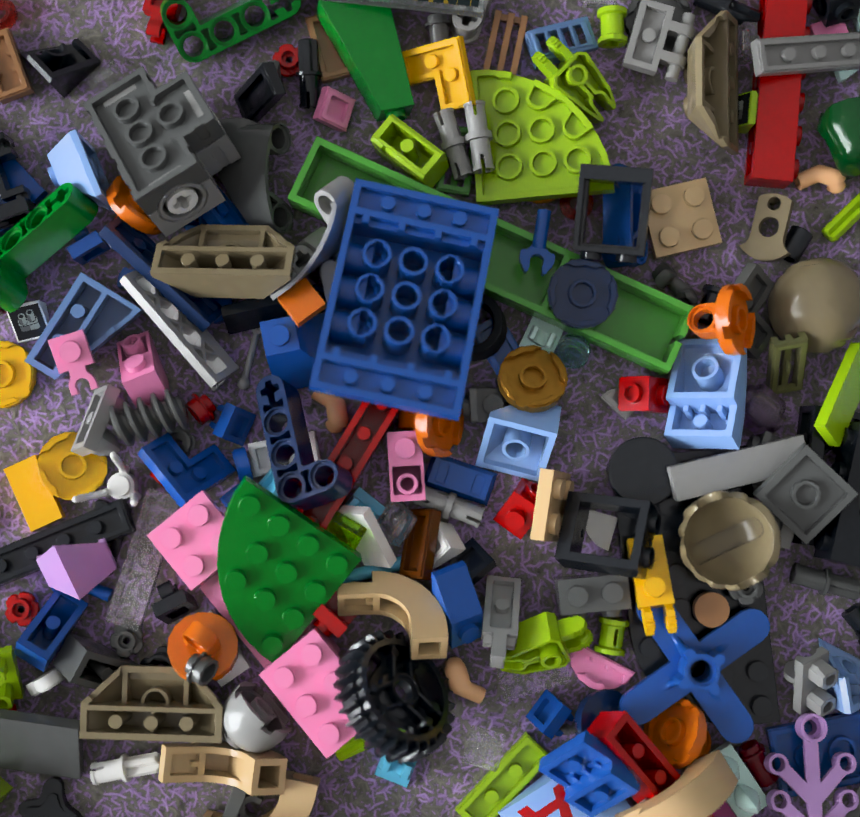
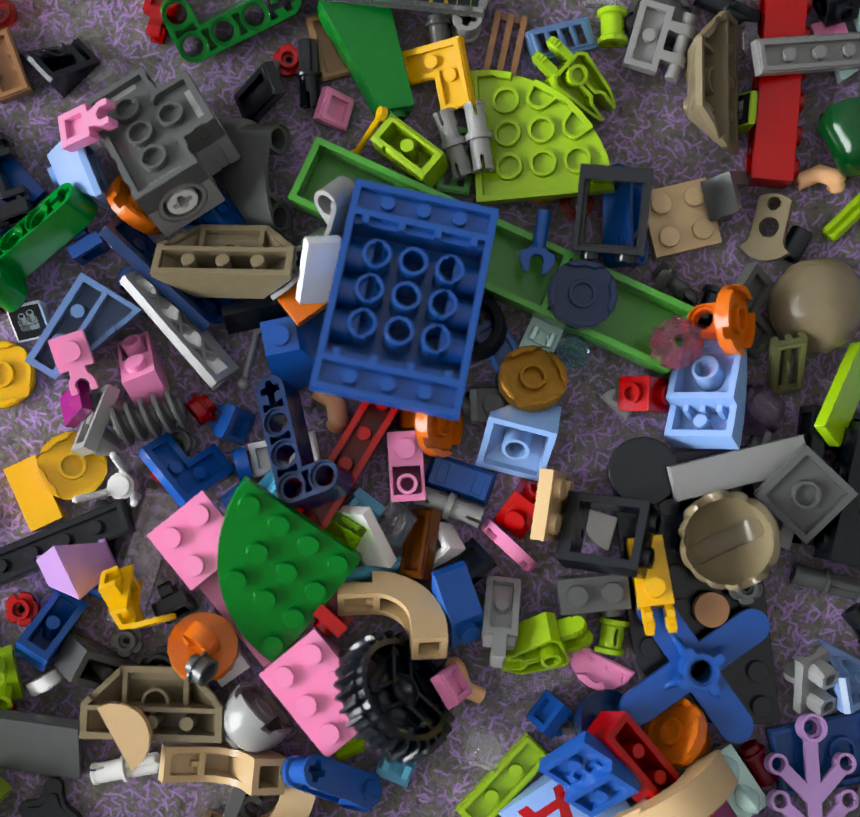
none -> bright pink plate [58,98,118,153]
none -> magenta tile [60,380,93,428]
none -> tan tile [97,701,153,772]
none -> yellow piece [98,564,177,630]
none -> blue piece [282,754,382,813]
none -> white tile [295,235,342,305]
none -> yellow hinge [350,106,388,156]
none -> bright pink tile [430,662,472,710]
none -> bright pink tile [480,518,538,573]
none -> clear pink brick [649,316,704,370]
none -> dark grey panel [700,171,750,222]

